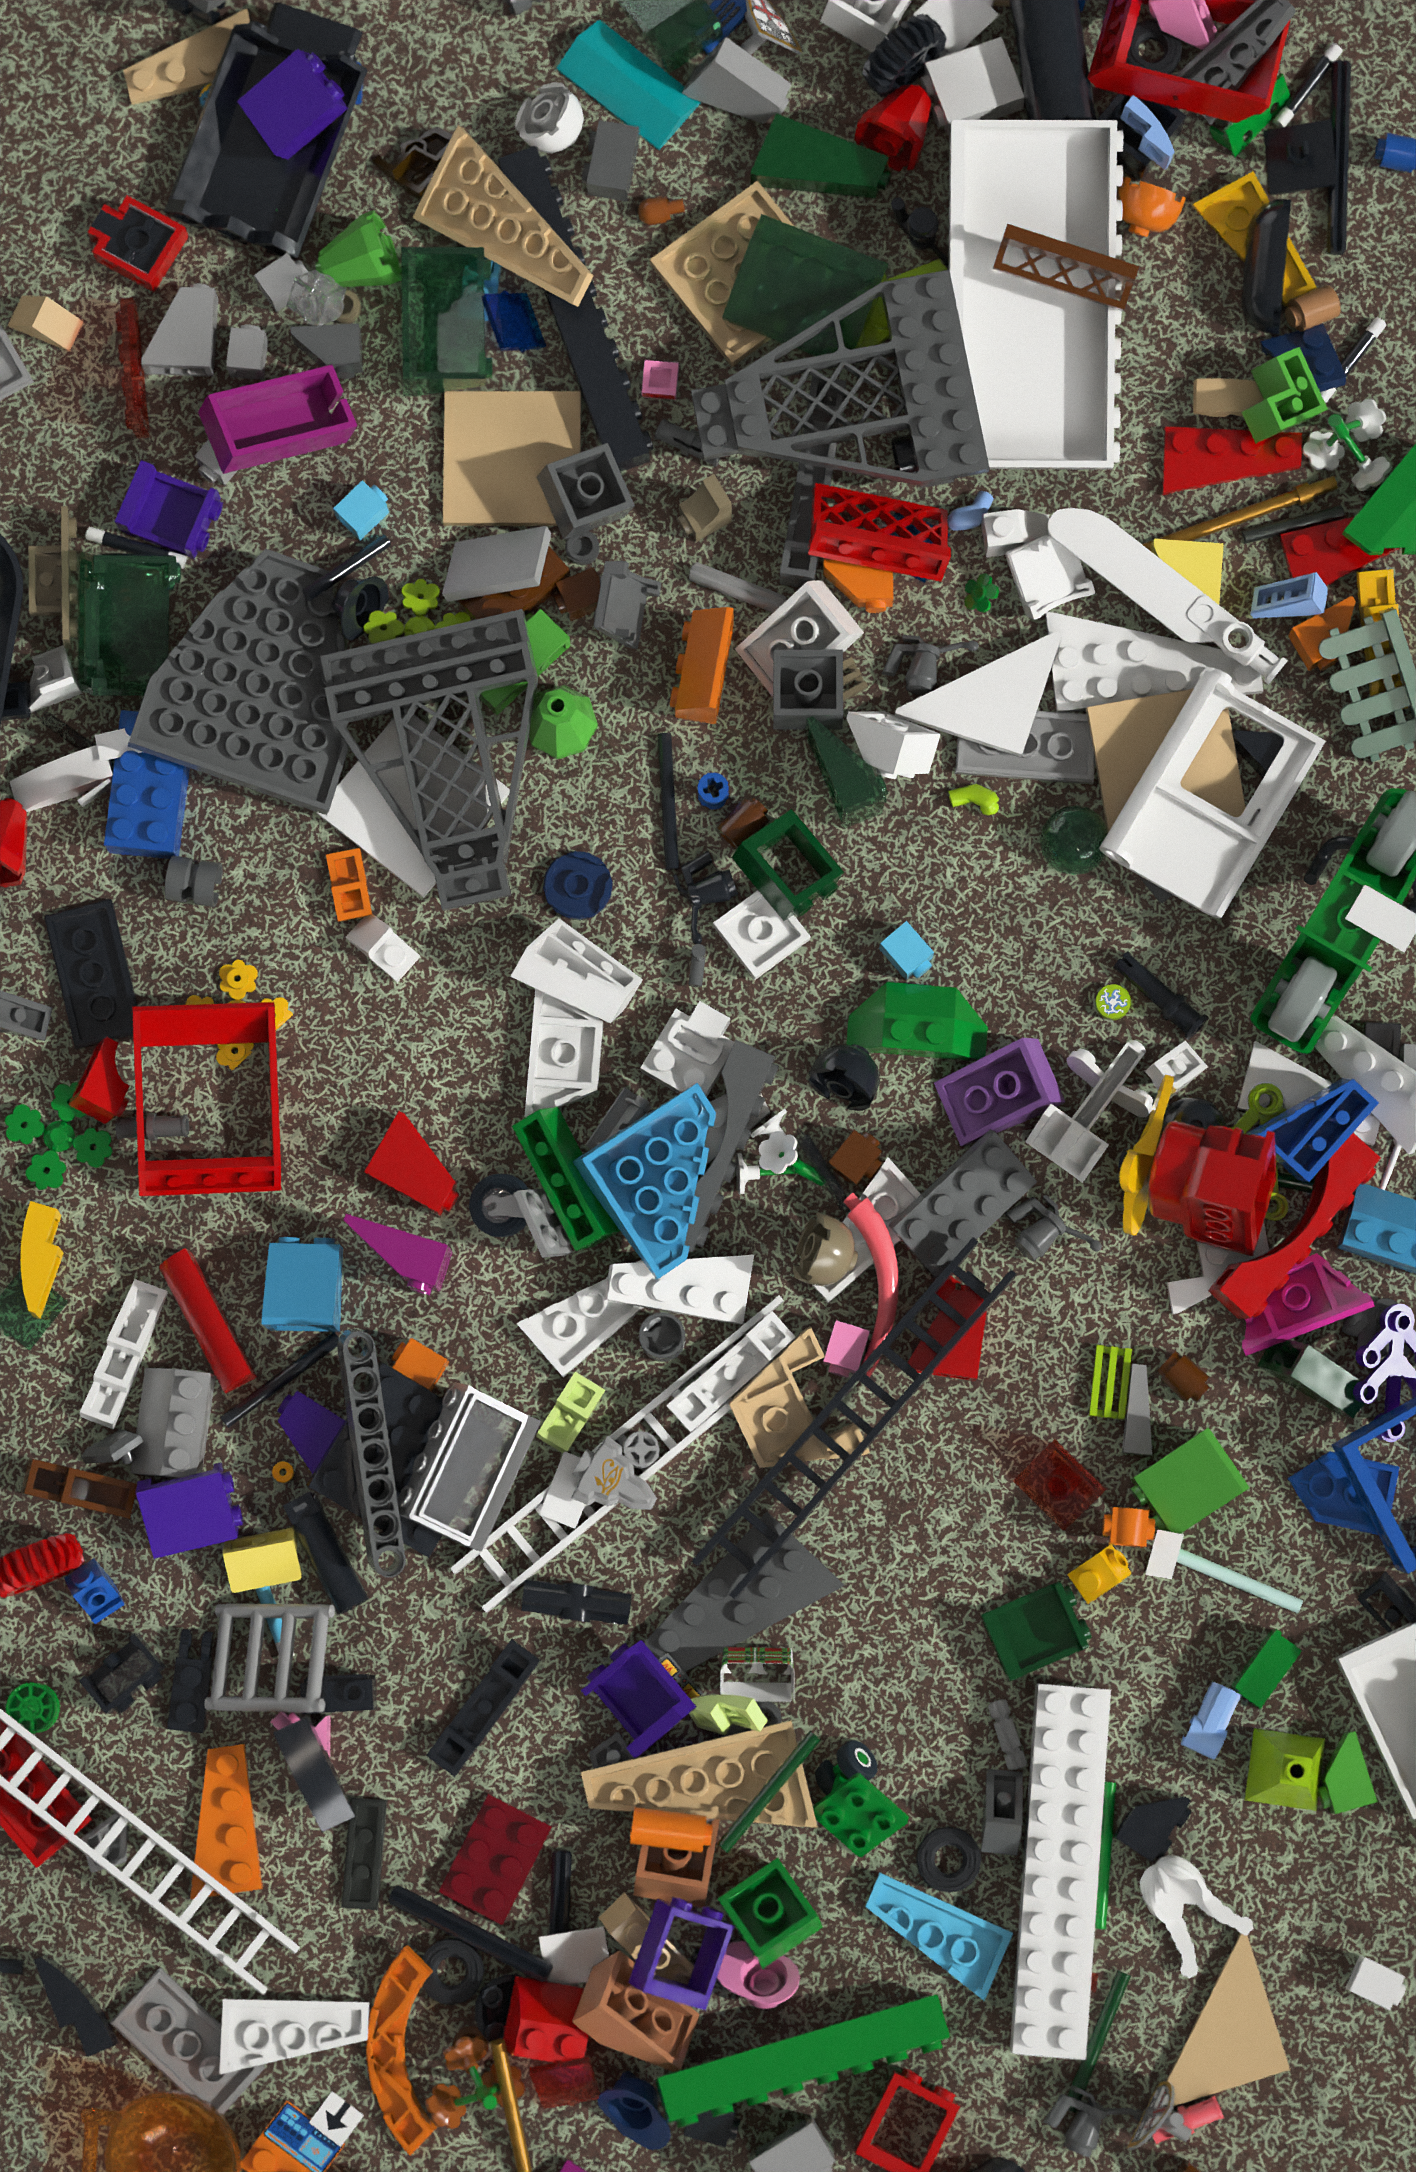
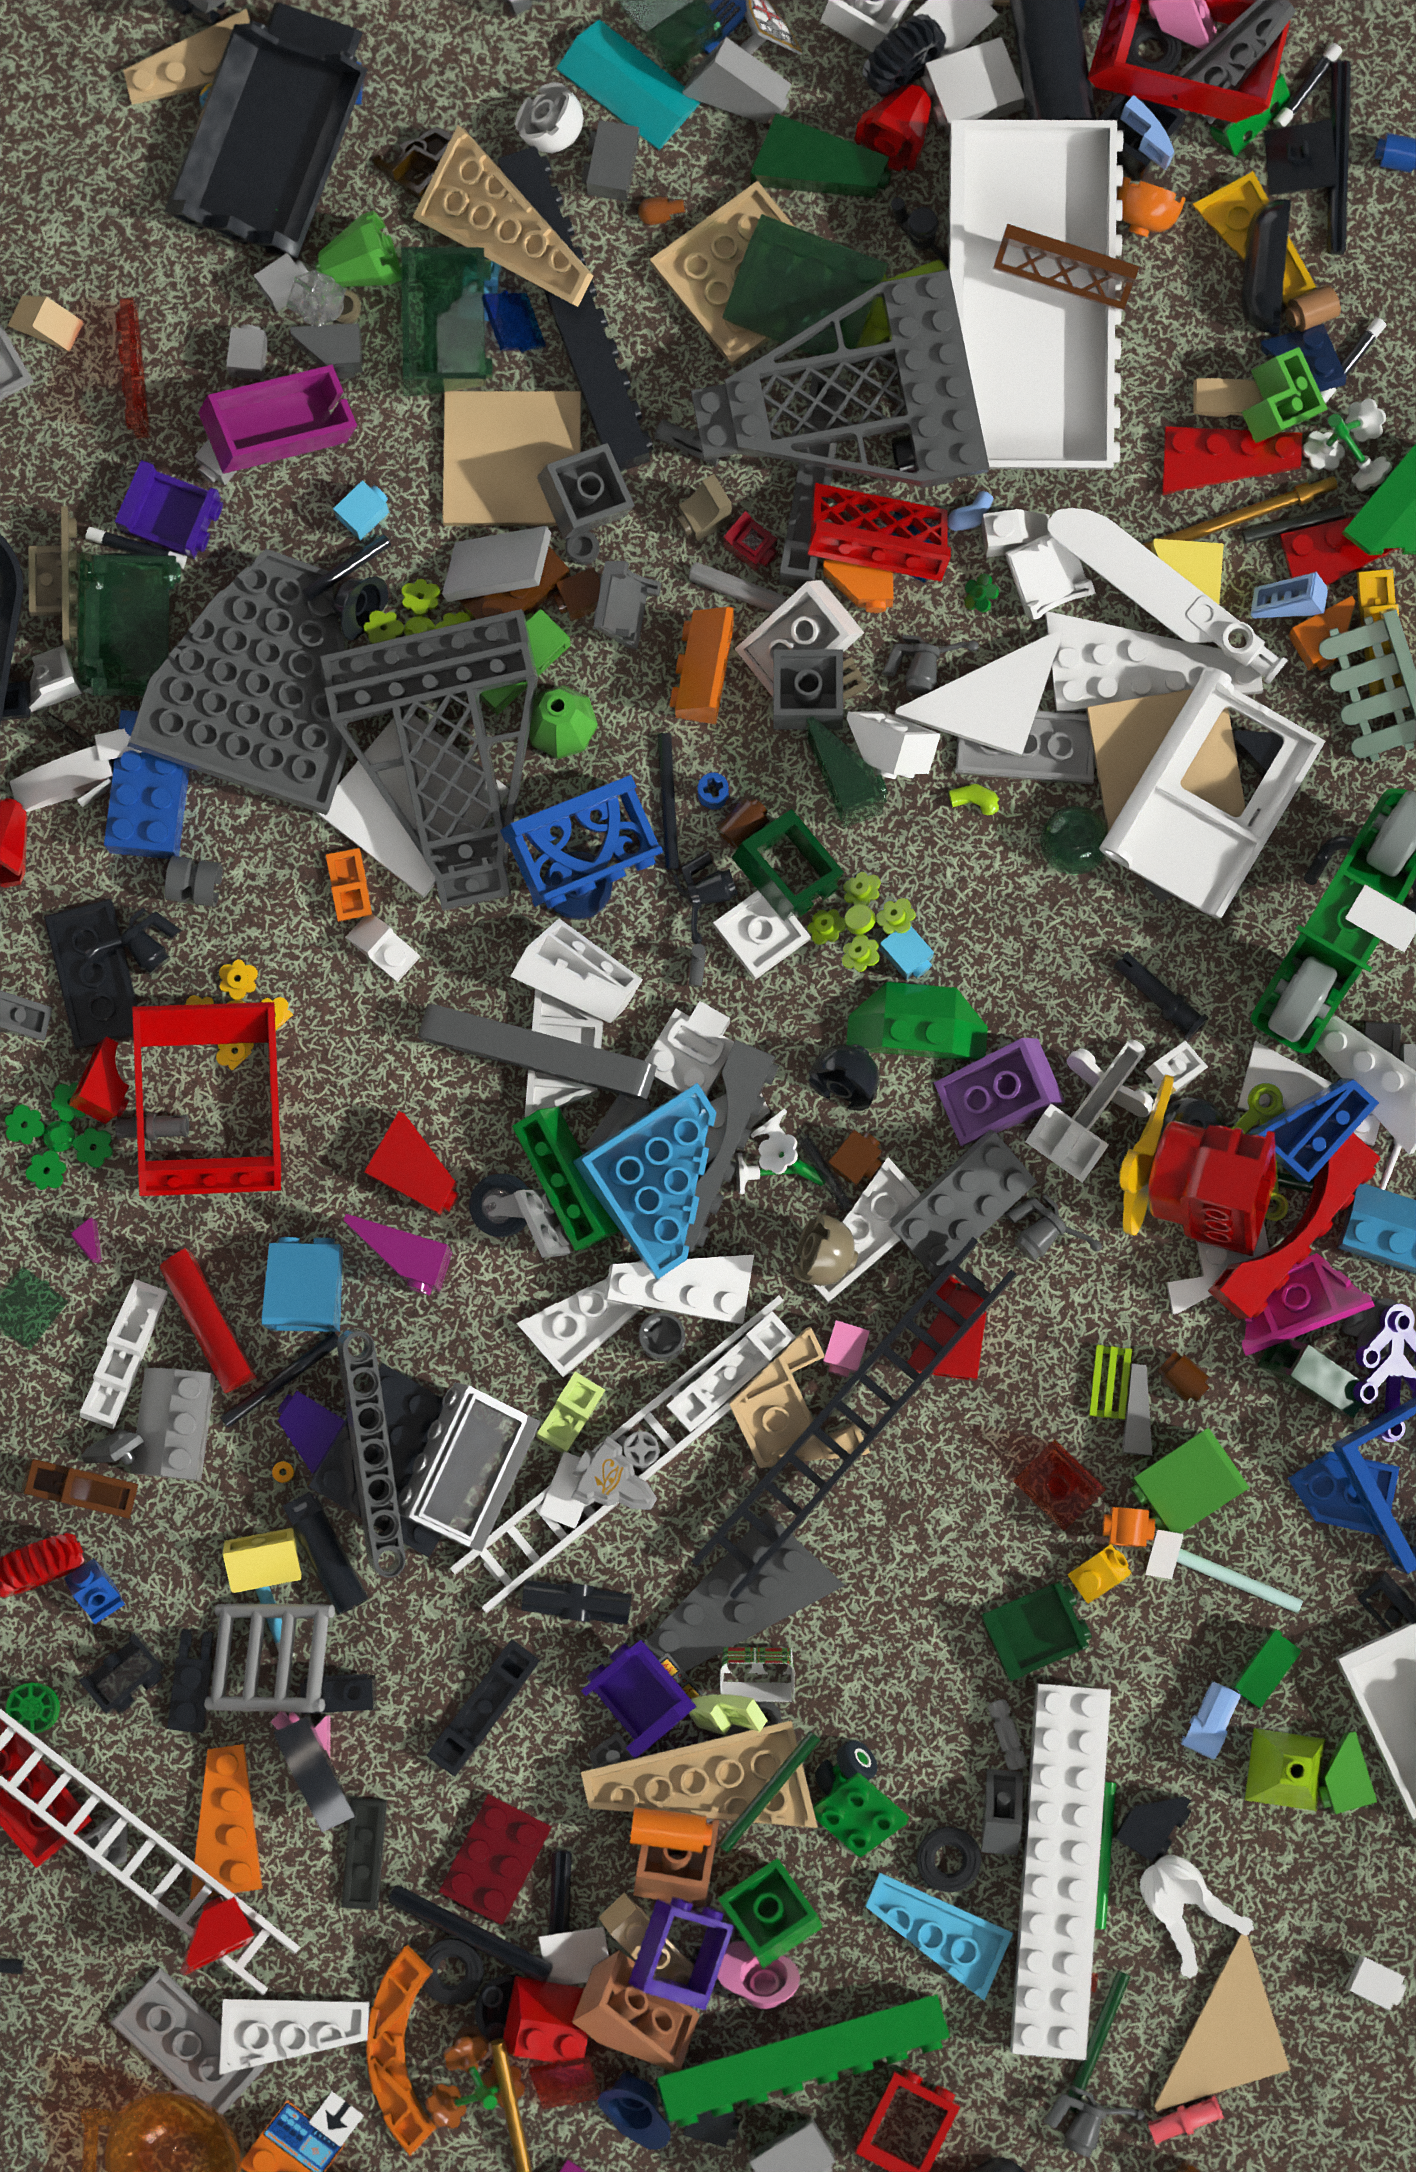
yellow slope [20,1201,64,1319] -> none
black slope [34,1955,119,2057] -> none
piece [87,195,189,293] -> none
dark purple panel [136,1462,243,1559] -> none
light grey slope [142,283,218,377] -> none
dark purple brick [237,49,348,160] -> none
orange brick [392,1338,449,1392] -> none
bright pink plate [641,360,679,400] -> none
coral animal [843,1193,899,1377] -> none
lime tile [1095,984,1131,1020] -> none
shield [1127,2081,1192,2150] -> none
none -> magenta slope [71,1217,102,1264]
none -> black piece [84,907,182,975]
none -> red slope [180,1896,254,1976]
none -> dark grey beam [417,1004,657,1101]
none -> blue fence [500,775,664,909]
none -> dark red window [724,511,778,572]
none -> lime plant [807,872,916,972]

